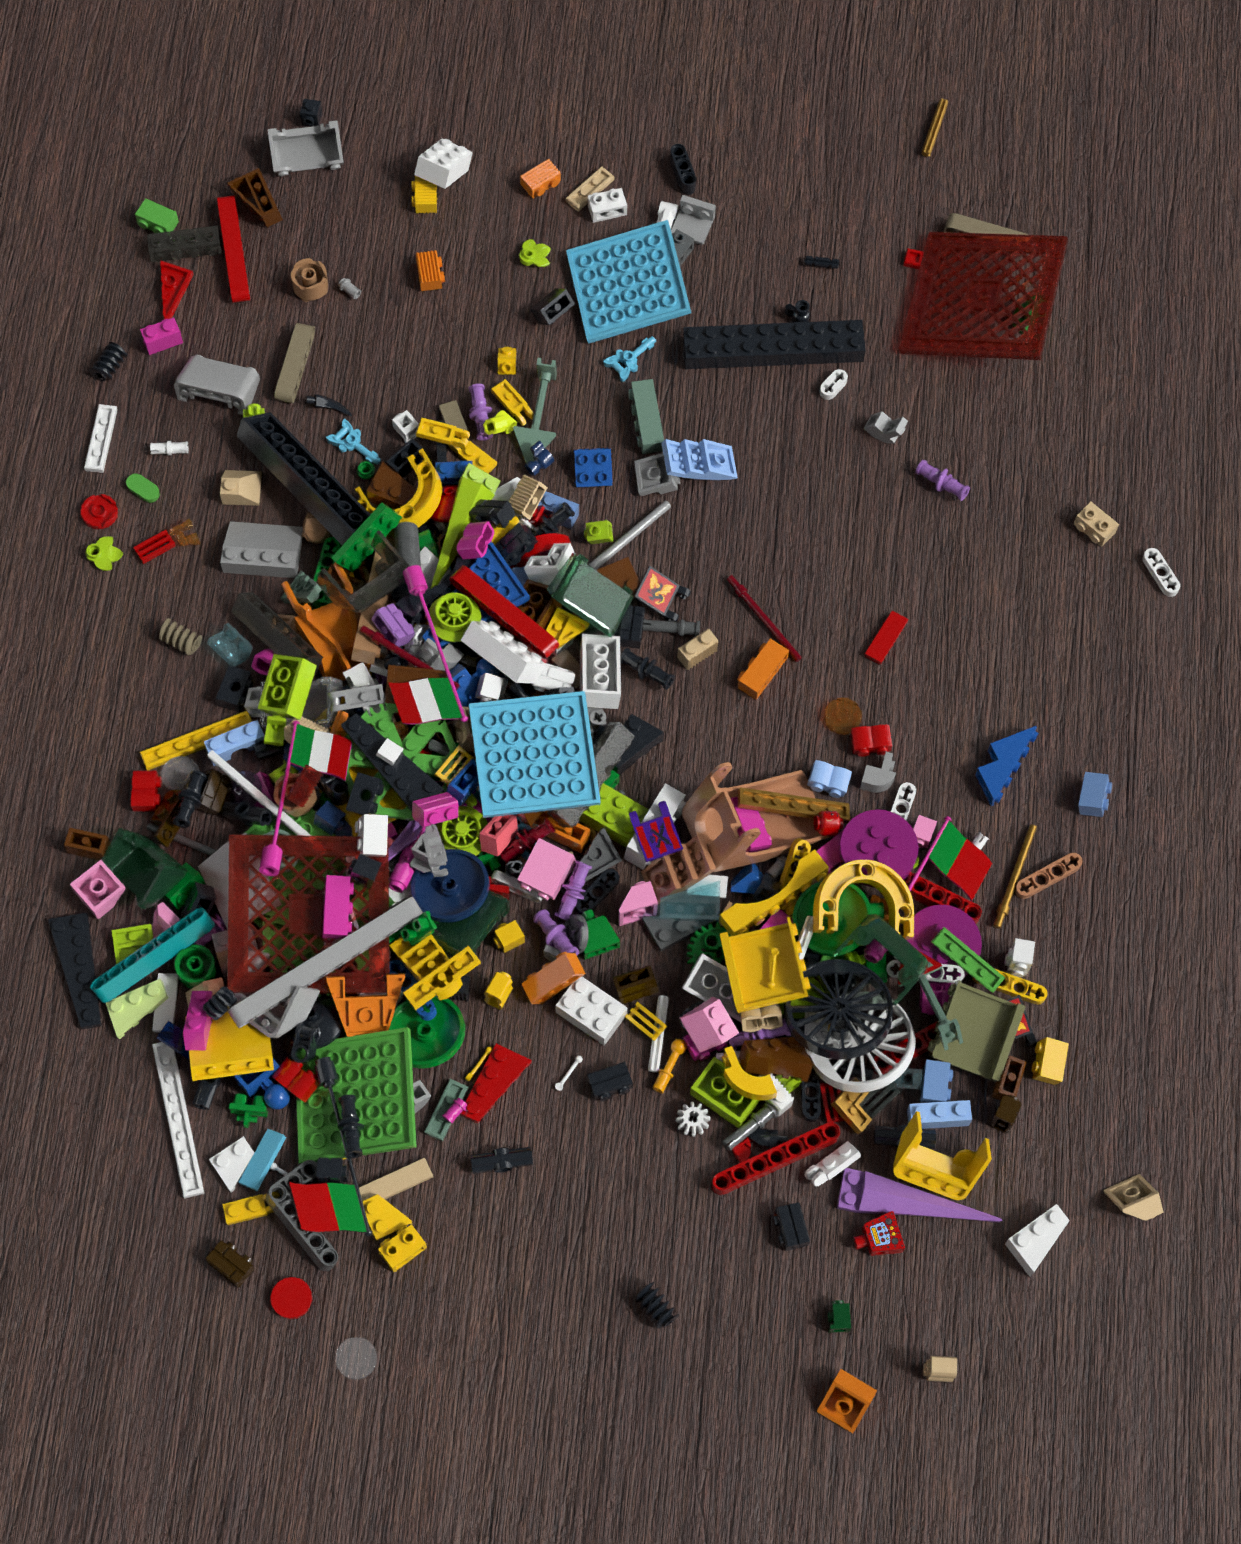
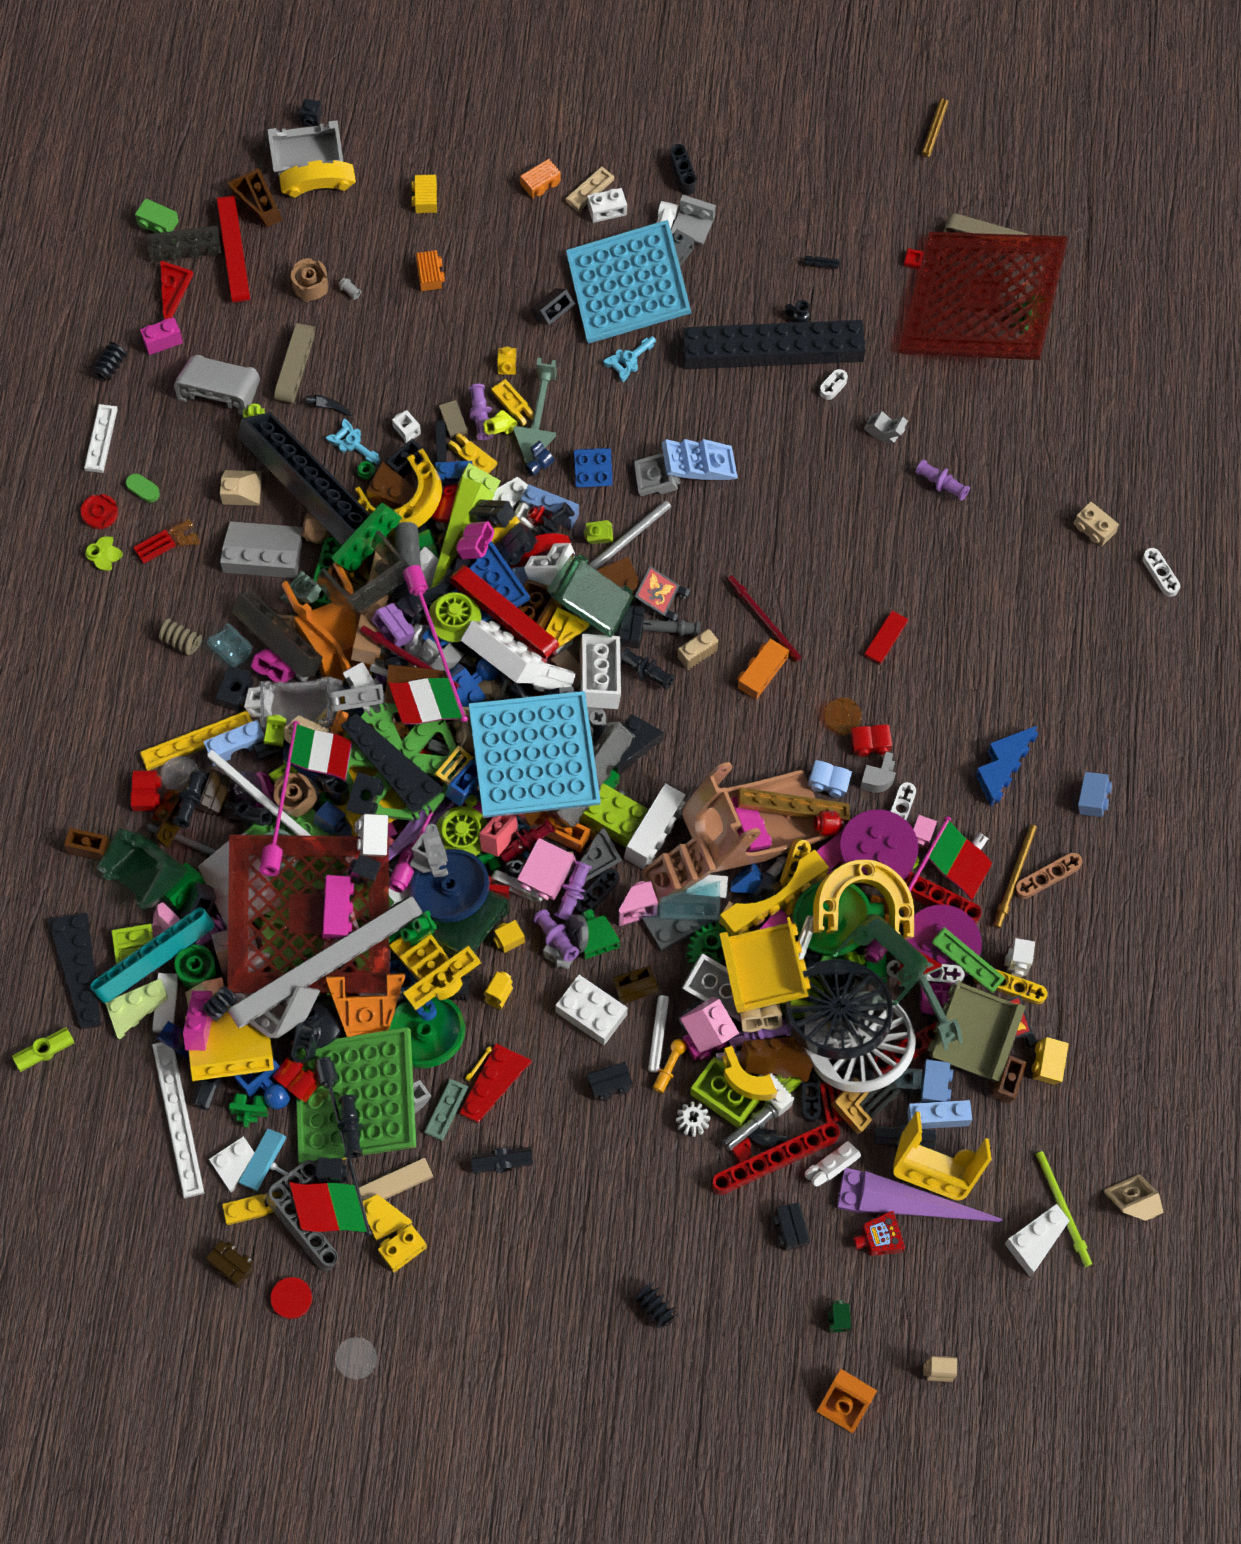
bright pink slope [70,860,126,919] -> none
white pin [150,441,189,455] -> none
lime brick [257,654,317,720] -> none
clear red brick [286,764,323,808] -> none
white tile [376,738,403,766] -> none
dark pink brick [412,792,458,827] -> none
white brick [414,138,473,189] -> none
yellow hinge [416,418,470,449] -> none
dark pink pin [442,1097,467,1124] -> none
white brick [475,673,504,702] -> none
tan brick [509,475,548,520] -> none
lime plate [519,239,550,267] -> none
orange brick [521,952,586,1004] -> none
white hinge [555,1055,583,1091] -> none
yellow tile [625,1001,667,1041] -> none
sand green brick [628,379,664,454] -> none
flag [629,801,683,863] -> none
yellow hinge [767,947,779,988] -> none
dark brown brick [990,1095,1022,1134] -> none
none -> lime piece [12,1027,75,1072]
none -> yellow brick [279,160,356,198]
none -> lime bar [1036,1151,1092,1267]

